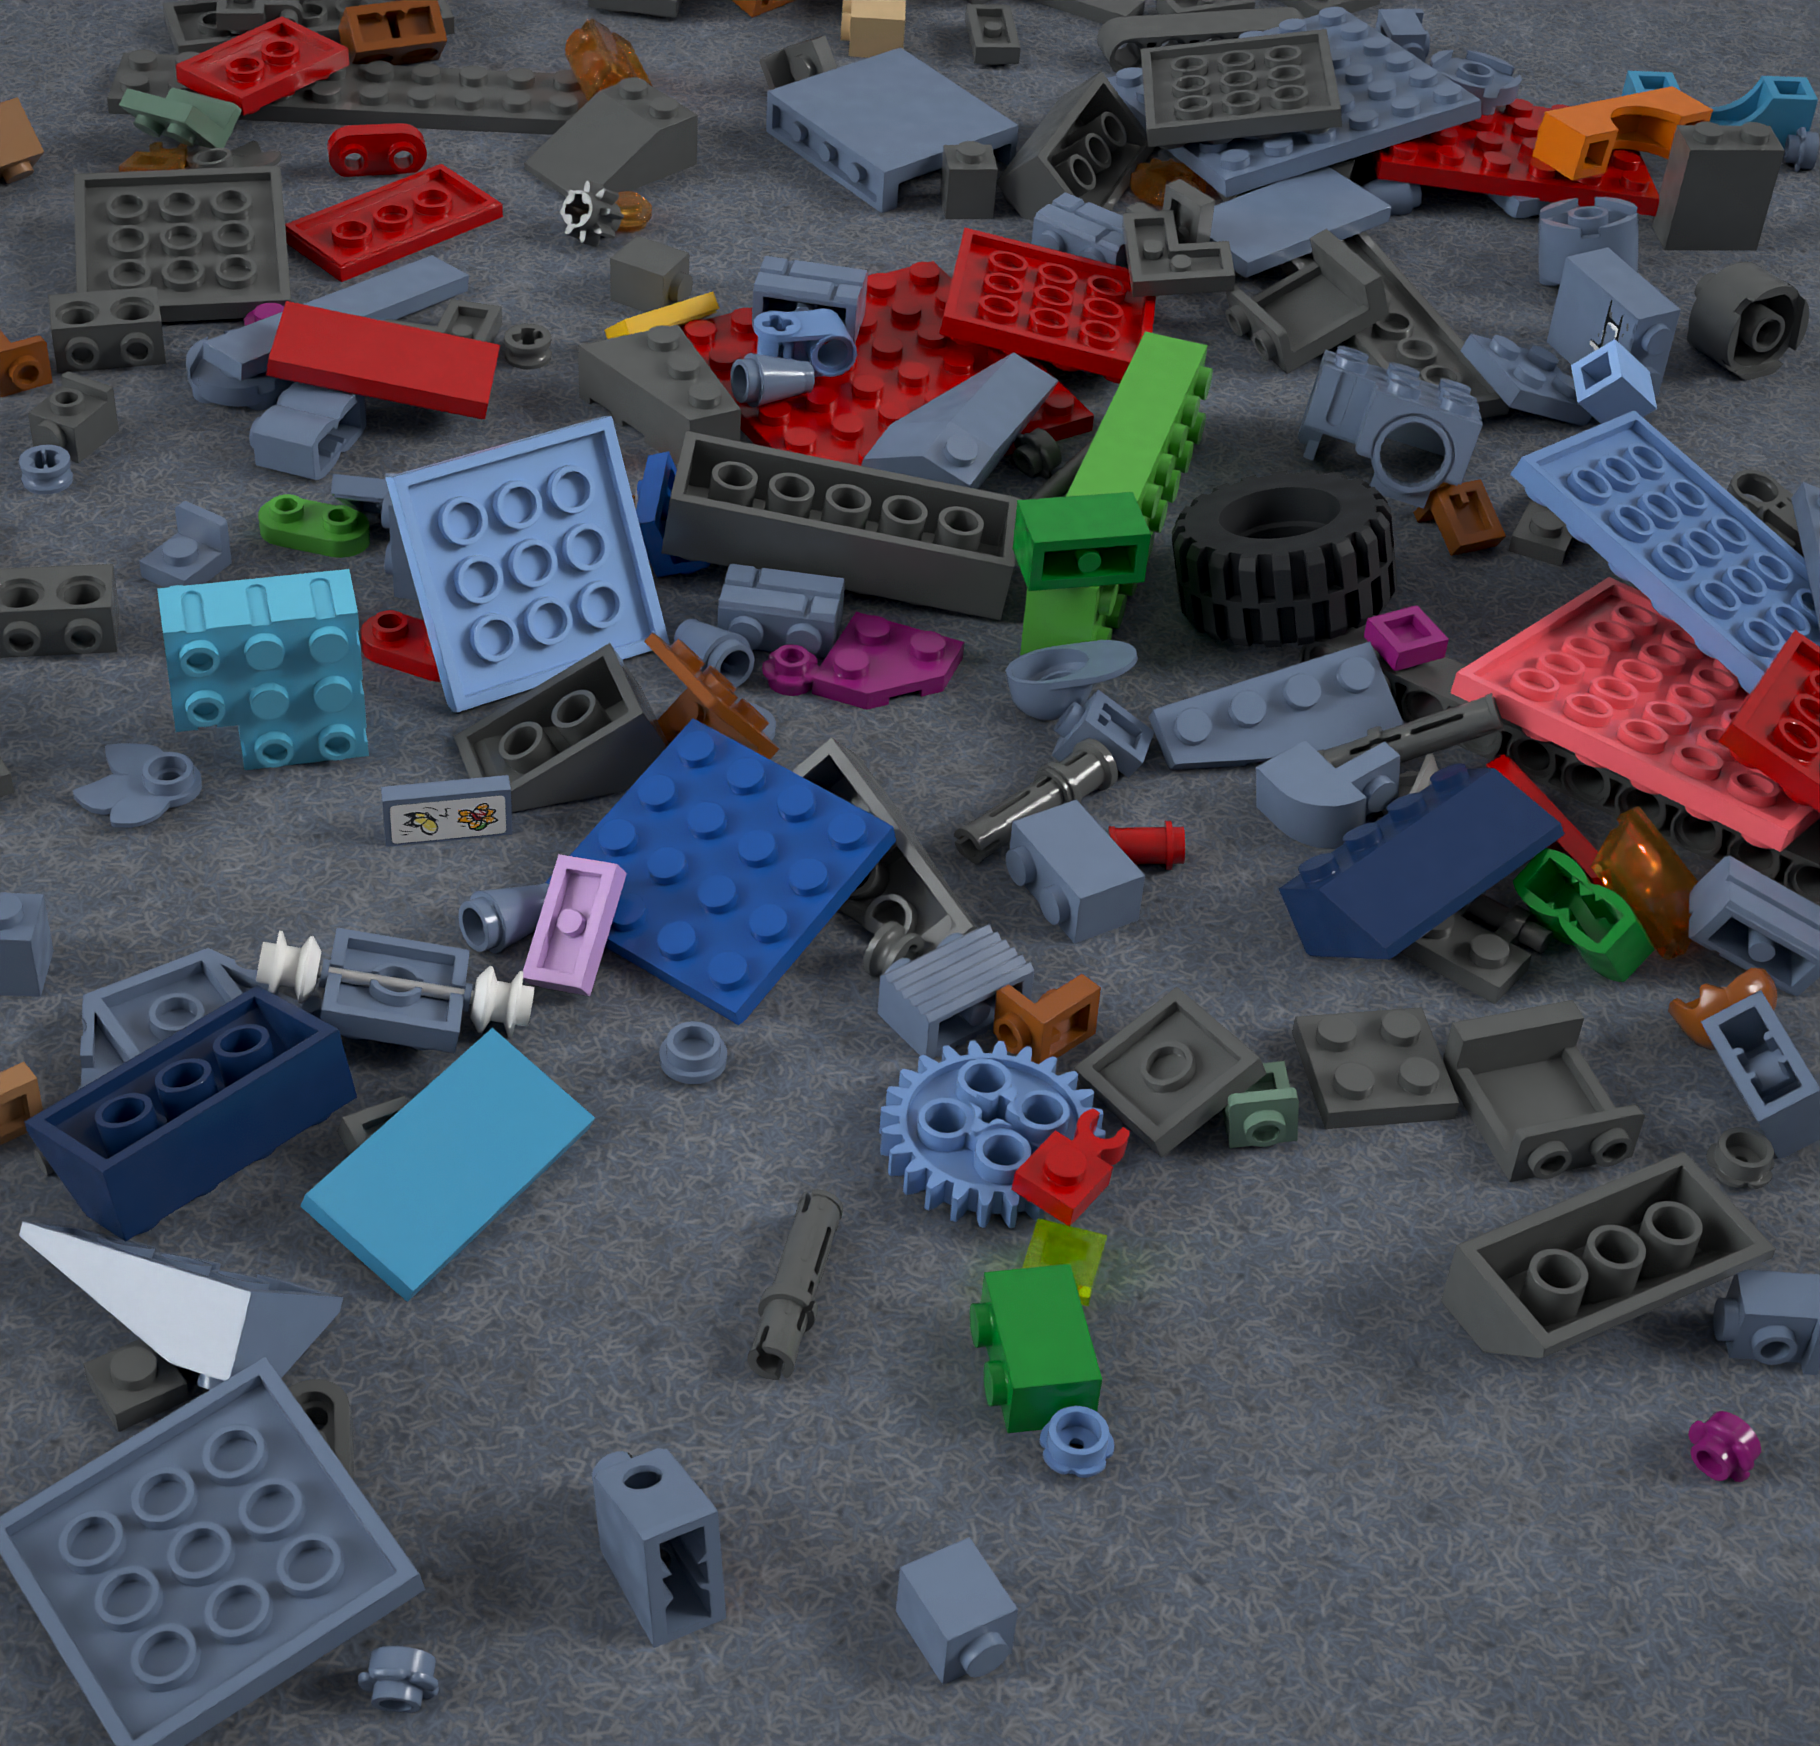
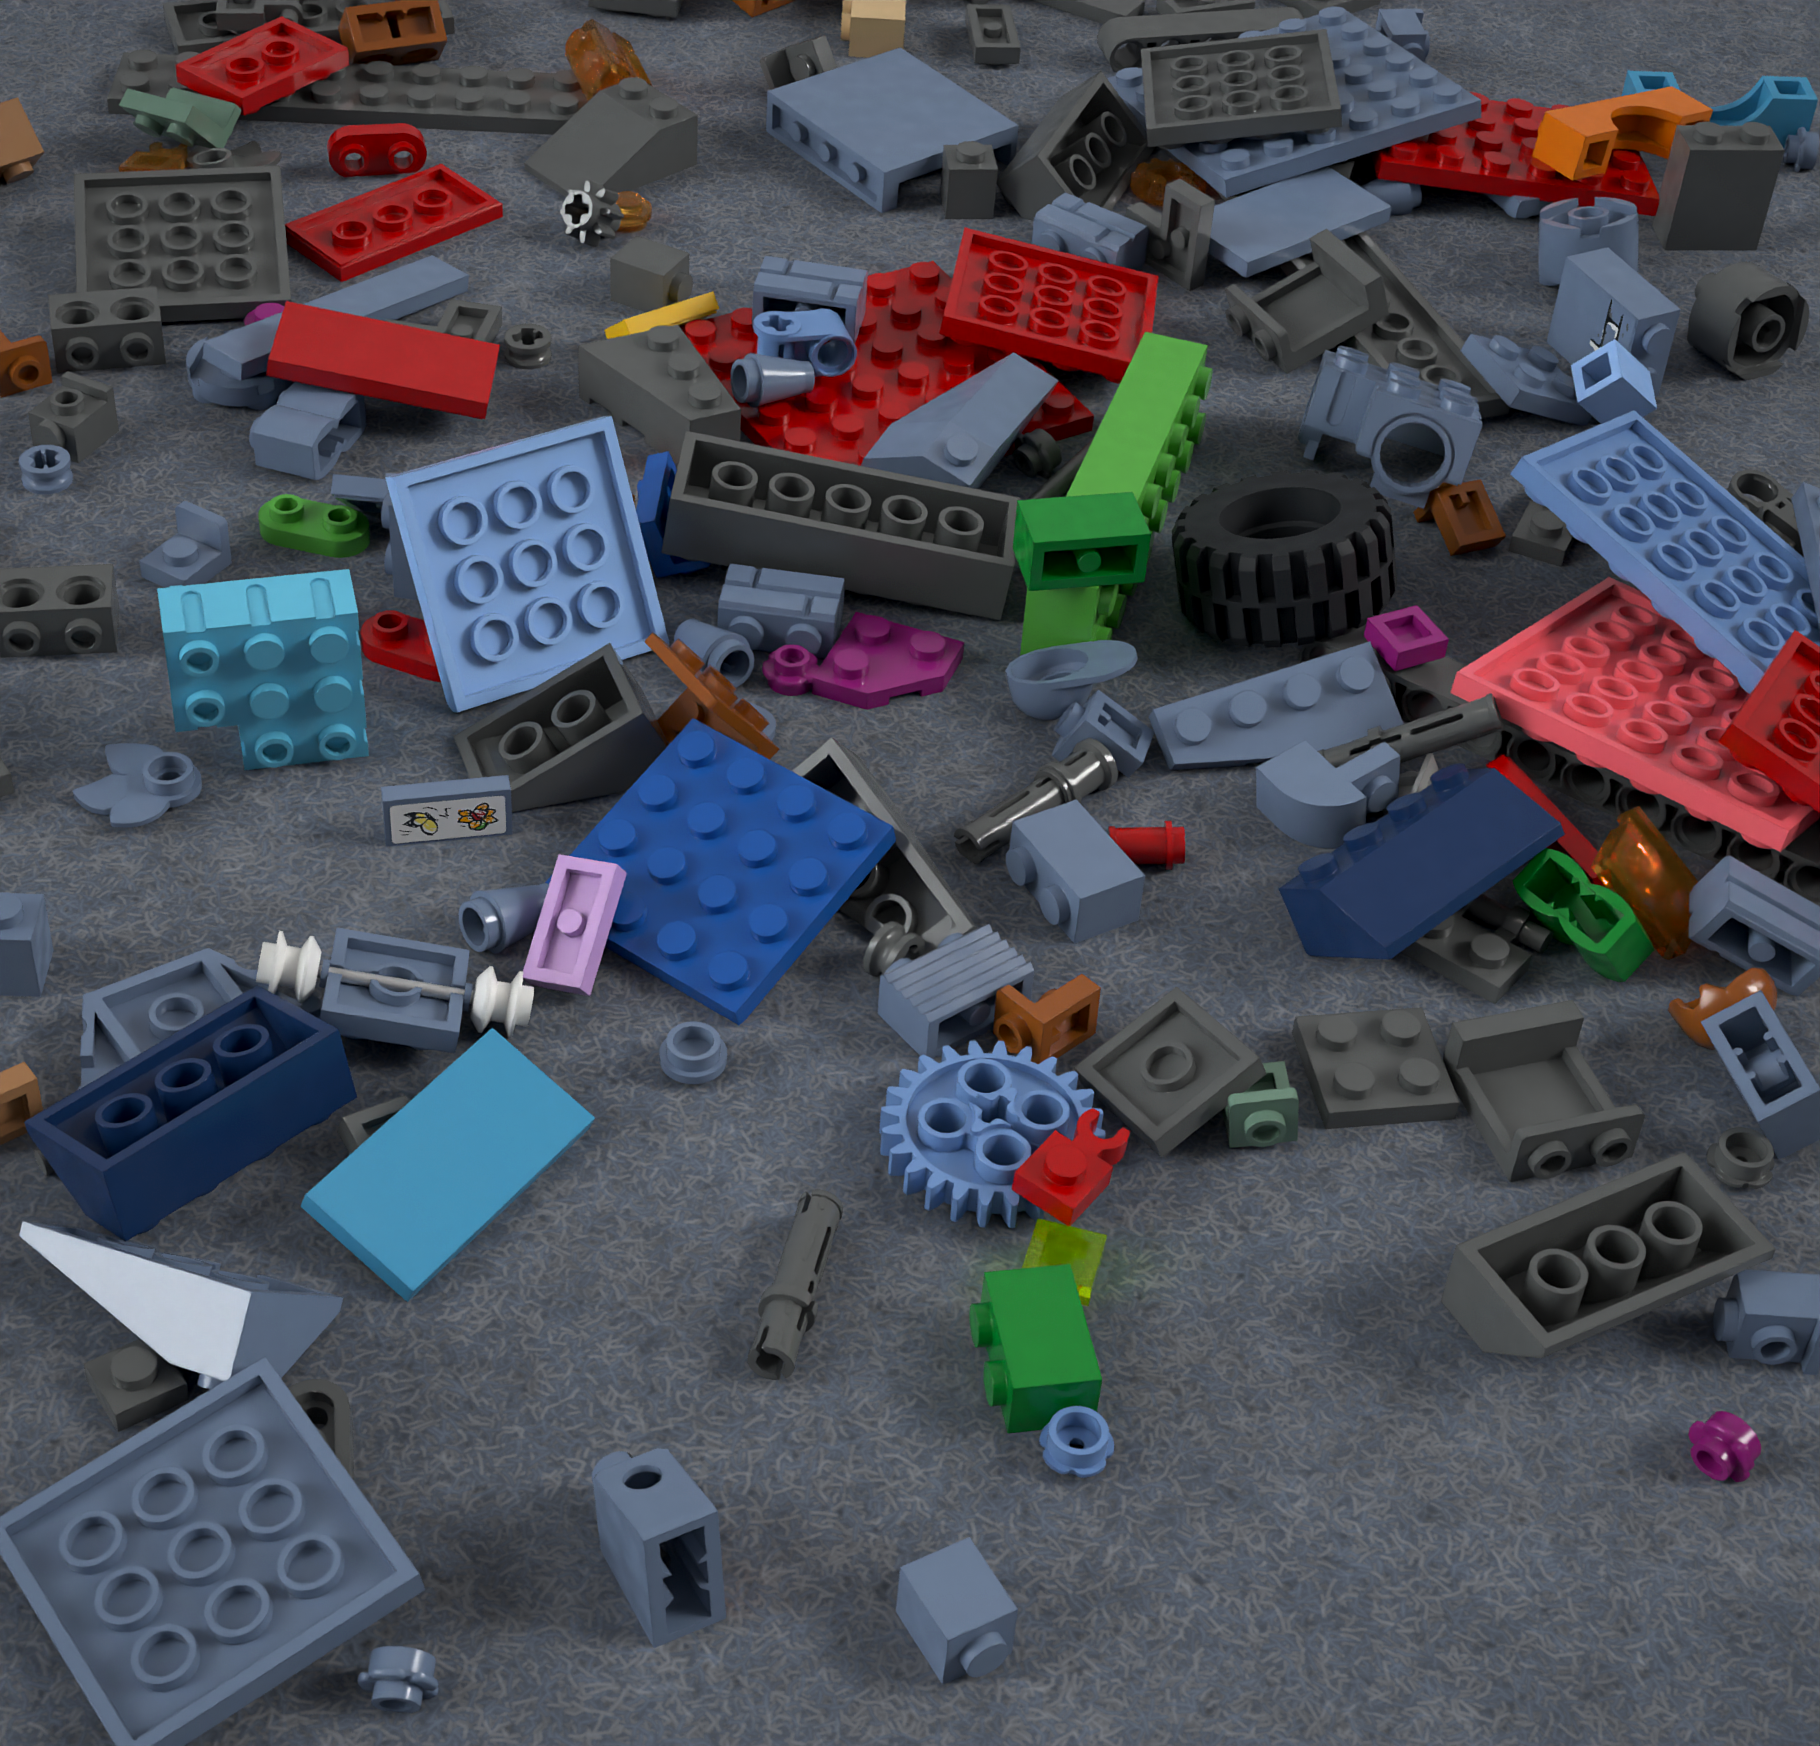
dark grey plate [1122,210,1235,297] -> none
sand blue plate [1429,50,1522,115] -> none

